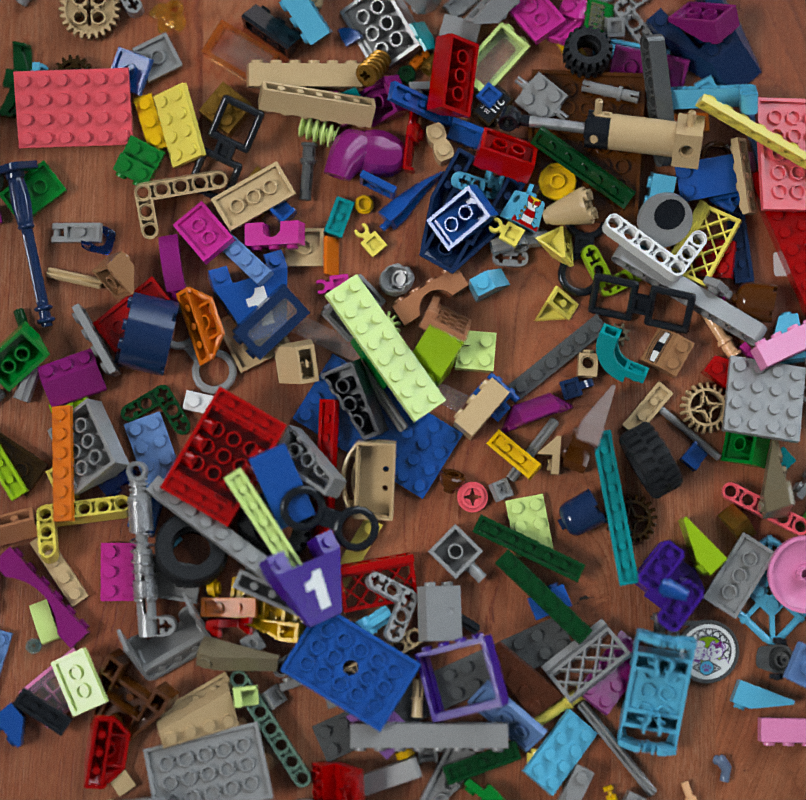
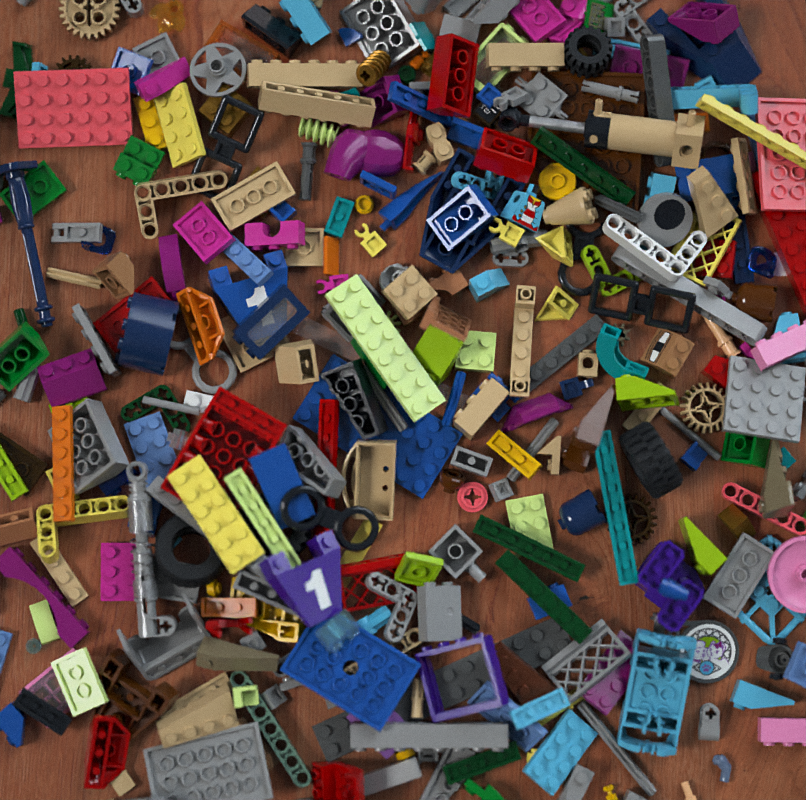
none -> dark pink slope [134,57,190,102]
none -> light grey bar [142,396,200,416]
none -> clear gear [166,428,189,450]
none -> light yellow plate [167,455,265,575]
none -> light grey wheel [190,43,247,97]
none -> clear light blue brick [314,608,360,654]
none -> tan brick [381,265,437,320]
none -> lime plate [394,551,443,586]
none -> tan bush [412,150,437,176]
none -> blue axle [442,371,466,427]
none -> light grey brick [450,446,493,478]
none -> tan brick [486,43,565,72]
none -> light grey plate [493,86,529,111]
none -> medium azure plate [508,687,570,730]
none -> tan slope [510,285,536,398]
none -> dark grey axle [594,194,642,224]
none -> lime slope [615,374,679,411]
none -> tan wedge [687,165,738,238]
none -> light grey piece [698,703,720,741]
none -> clear blue piece [747,246,777,279]

